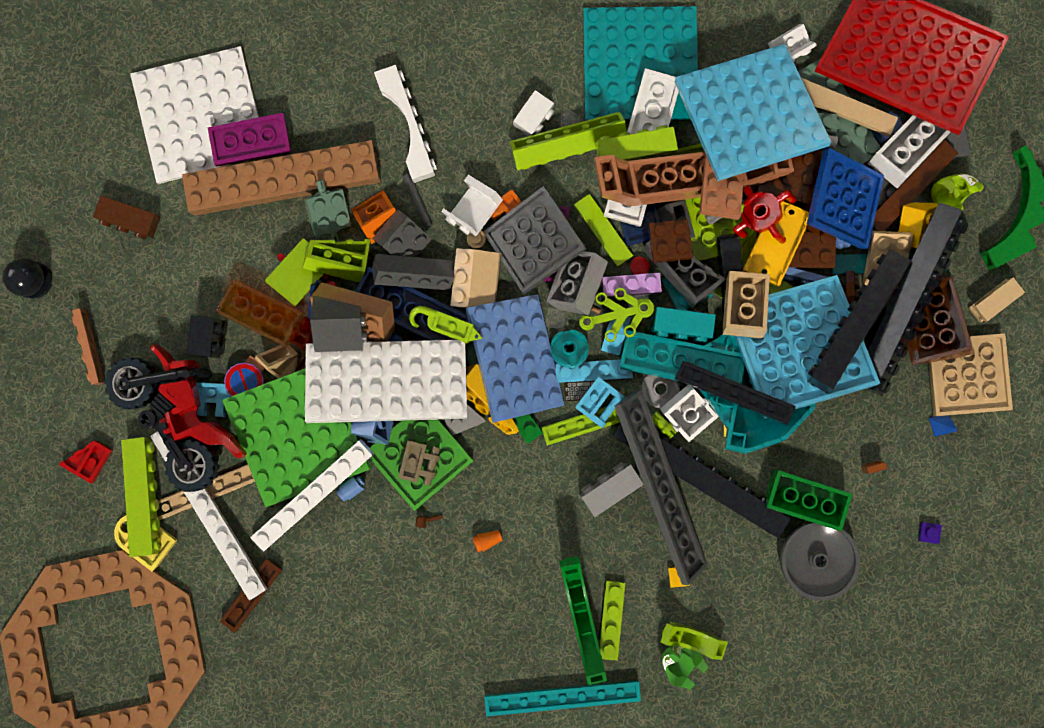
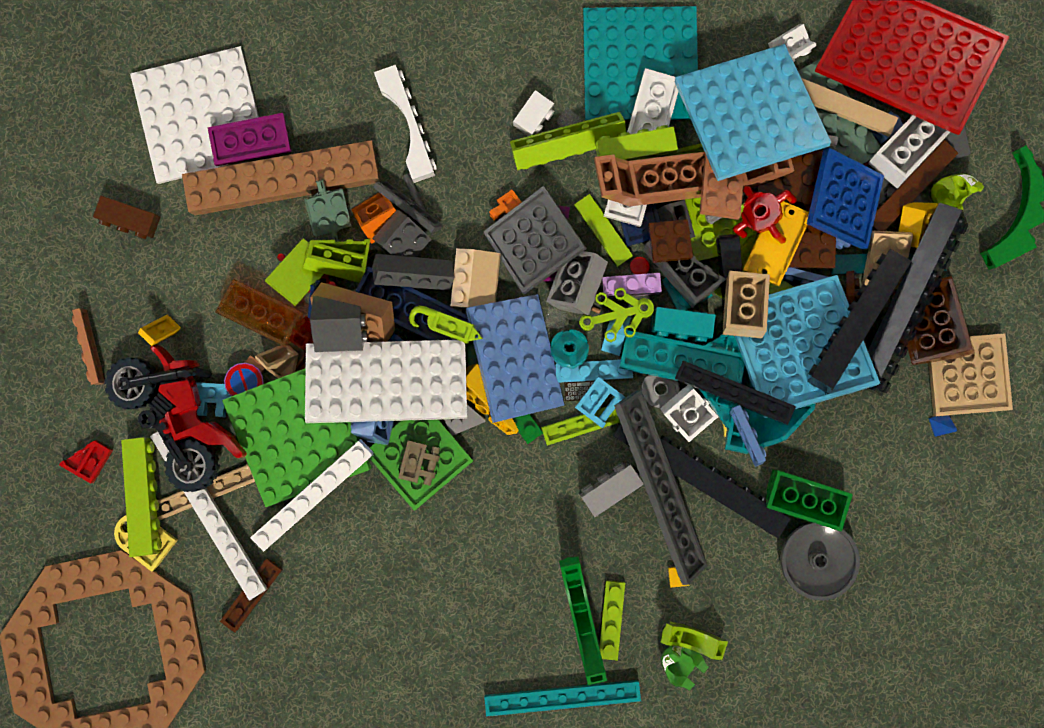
black tile [2,258,52,299] -> none
black brick [186,315,227,358] -> none
medium blue brick [335,475,365,502] -> none
reddish brown hand [416,514,442,528] -> none
white panel [441,175,503,237] -> none
tan plate [467,231,486,249] -> none
orange cone [472,530,502,552] -> none
lime pin [652,411,677,439] -> none
dark orange tile [861,461,887,474] -> none
dark purple plate [918,522,942,544] -> none
tan piece [968,277,1025,323] -> none
none -> yellow plate [138,315,181,346]
none -> dark grey tile [373,181,443,233]
none -> medium blue plate [730,405,766,467]

